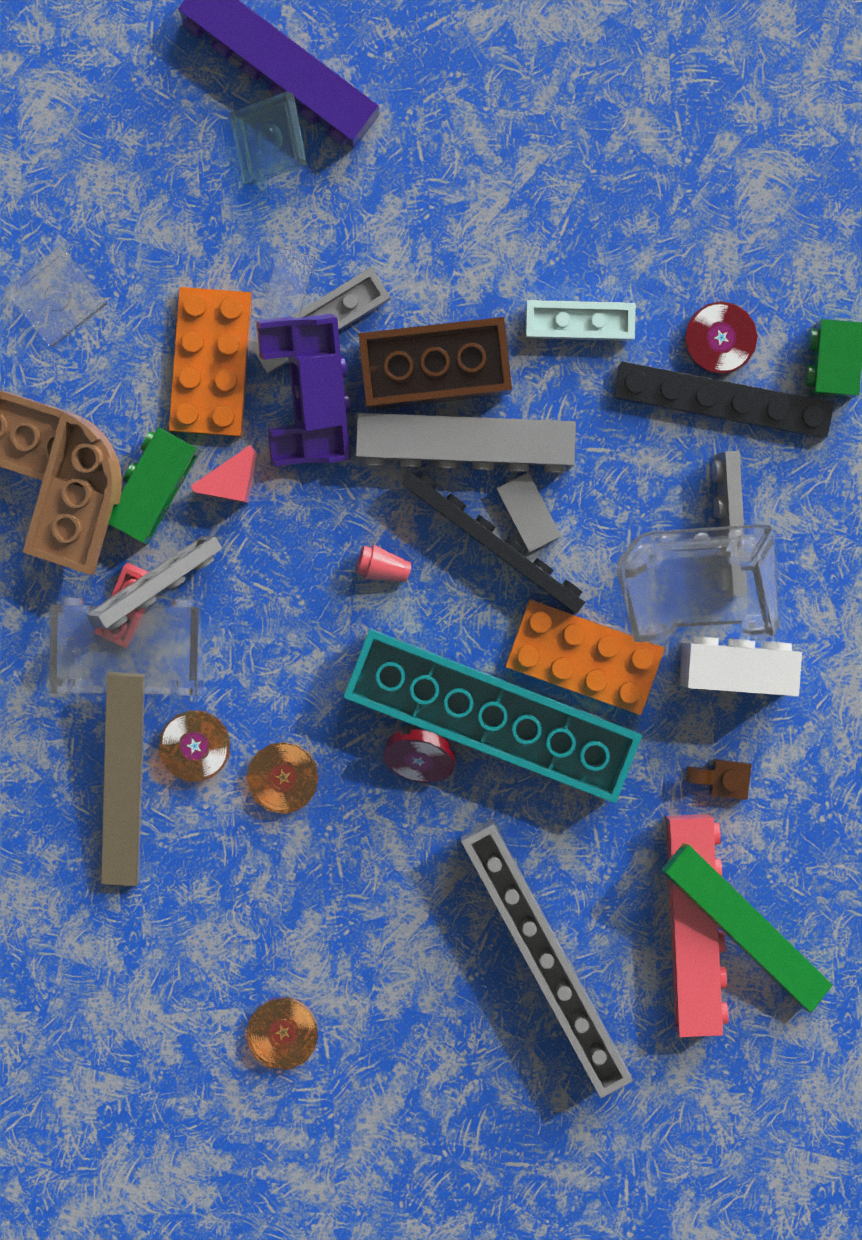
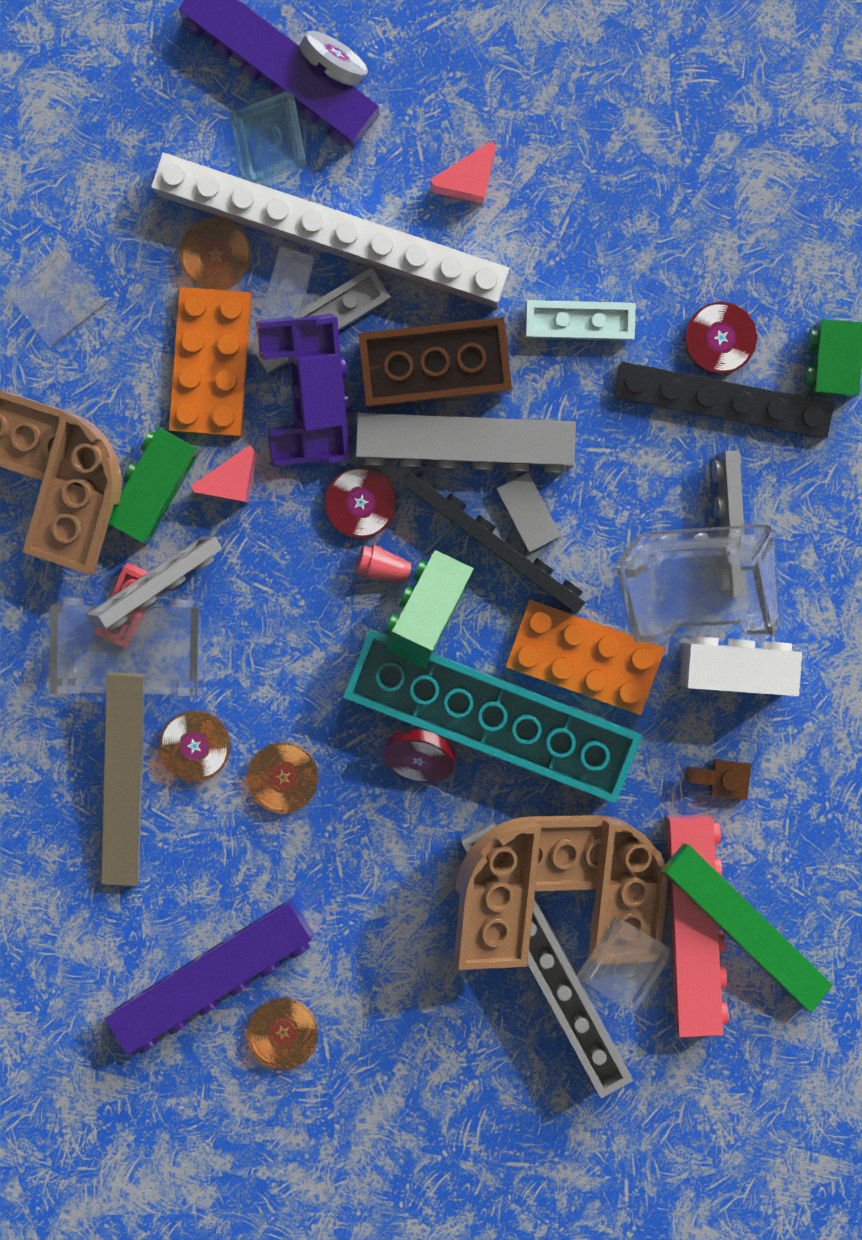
none -> dark purple brick [104,898,314,1055]
none -> white brick [152,153,509,309]
none -> clear orange tile [179,217,252,290]
none -> light grey tile [299,31,368,86]
none -> dark red tile [325,466,397,539]
none -> brick [384,550,474,669]
none -> coral slope [430,141,496,204]
none -> medium nougat plate [453,815,668,970]
none -> clear tile [576,915,674,1012]

